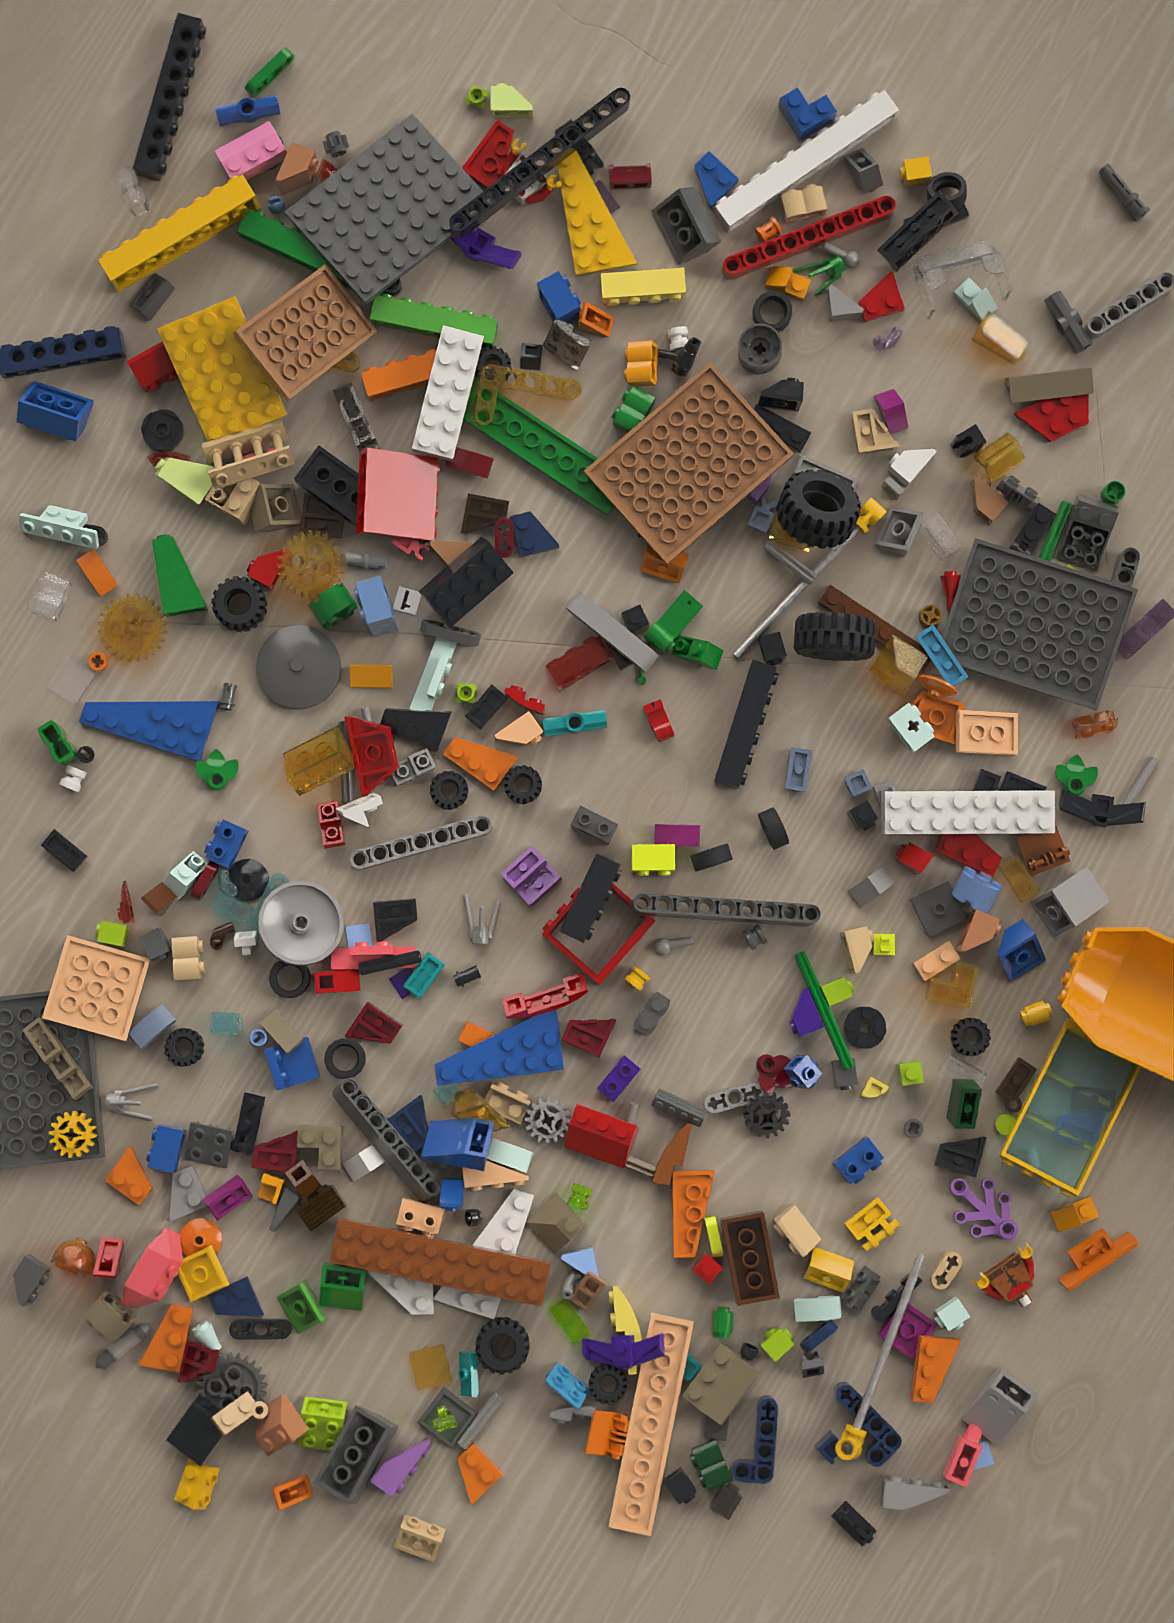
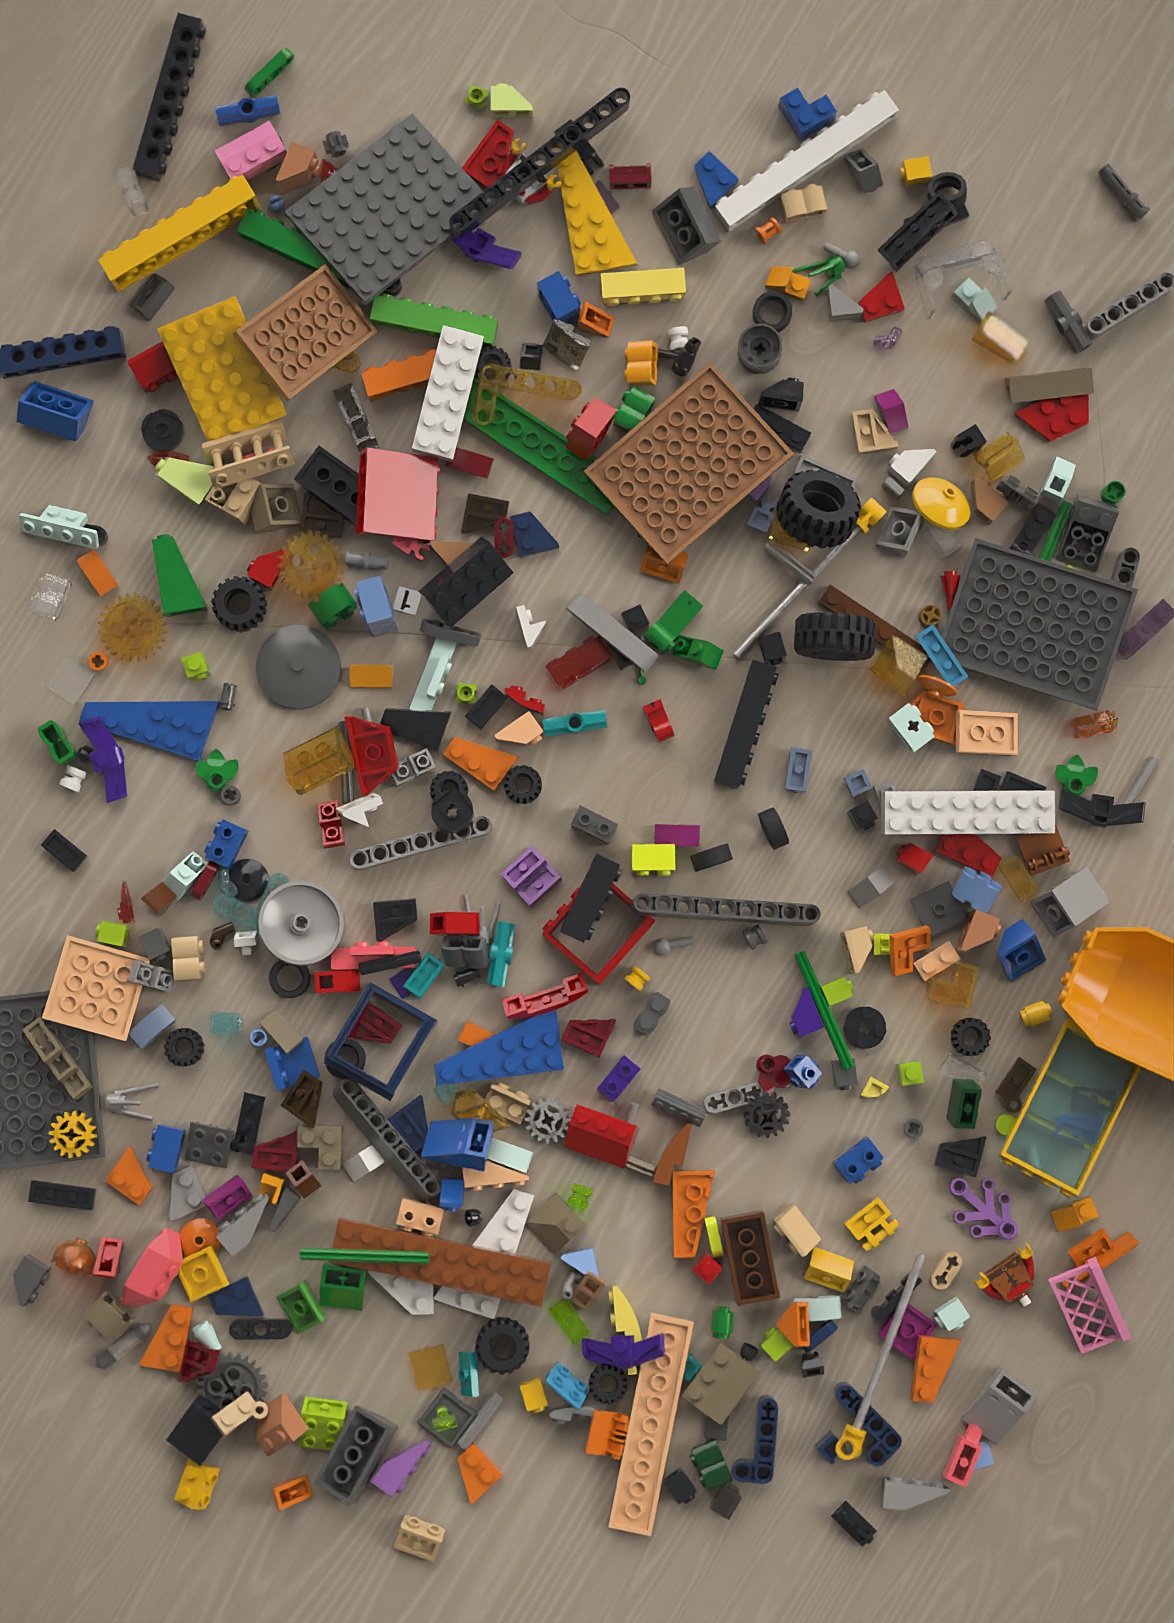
dark brown brick [296,1184,347,1232] -> none
light blue sticker [345,923,372,948] -> none
red beam [722,195,896,280] -> none
none -> black plate [28,1180,97,1211]
none -> dark purple plate [78,716,127,803]
none -> light grey slope [128,960,174,992]
none -> lime brick [181,651,211,682]
none -> light grey slope [216,1192,269,1257]
none -> dark grey bush [221,785,241,805]
none -> dark brown wing [280,1070,323,1128]
none -> green axle [299,1248,429,1264]
none -> dark blue piece [324,983,438,1101]
none -> red slope [429,912,479,936]
none -> black plate [431,790,474,834]
none -> dark grey brick [441,935,490,969]
none -> teal piece [487,921,516,987]
none -> white slope [516,605,547,650]
none -> yellow brick [520,1377,548,1413]
none -> red brick [565,397,617,461]
none -> orange slope [776,1302,810,1346]
none -> orange plate [889,925,931,977]
none -> yellow dish [912,477,971,530]
none -> light aqua slope [1039,457,1076,503]
none -> bright pink fence [1048,1256,1131,1354]

